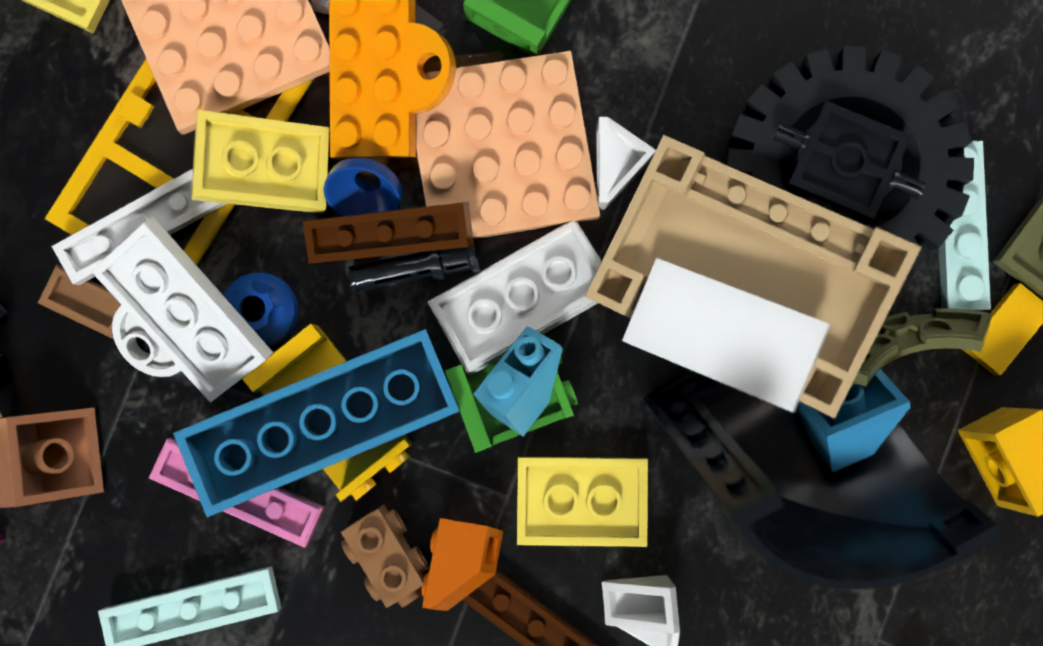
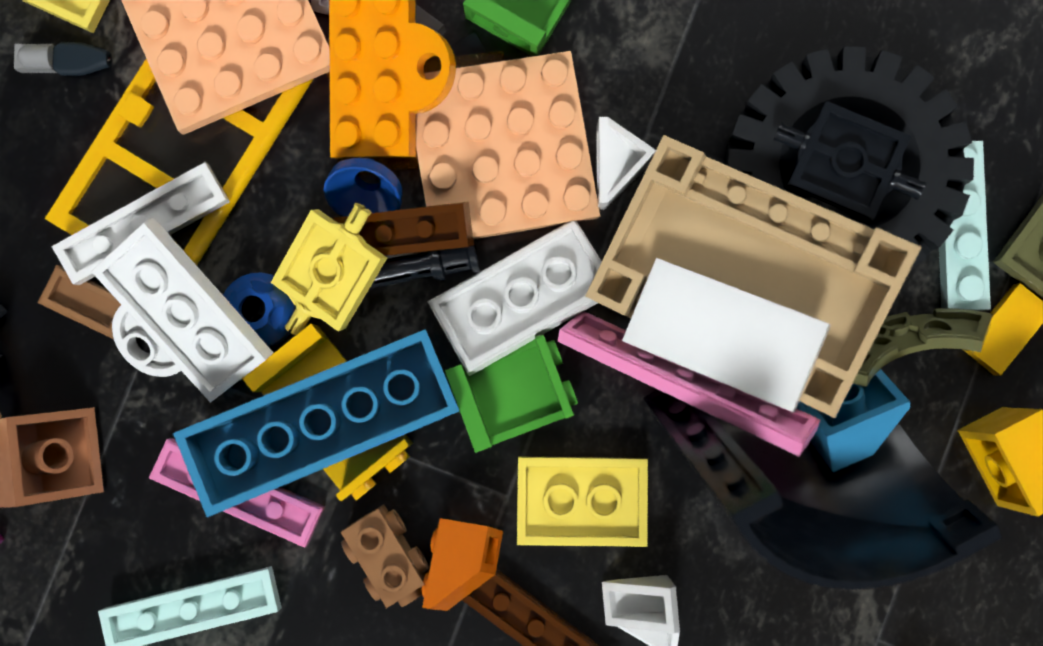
light yellow plate [191,110,329,214] -> none
medium azure slope [473,326,562,436] -> none
none -> piece [14,42,112,75]
none -> light yellow plate [270,203,387,335]
none -> bright pink tile [558,311,820,456]

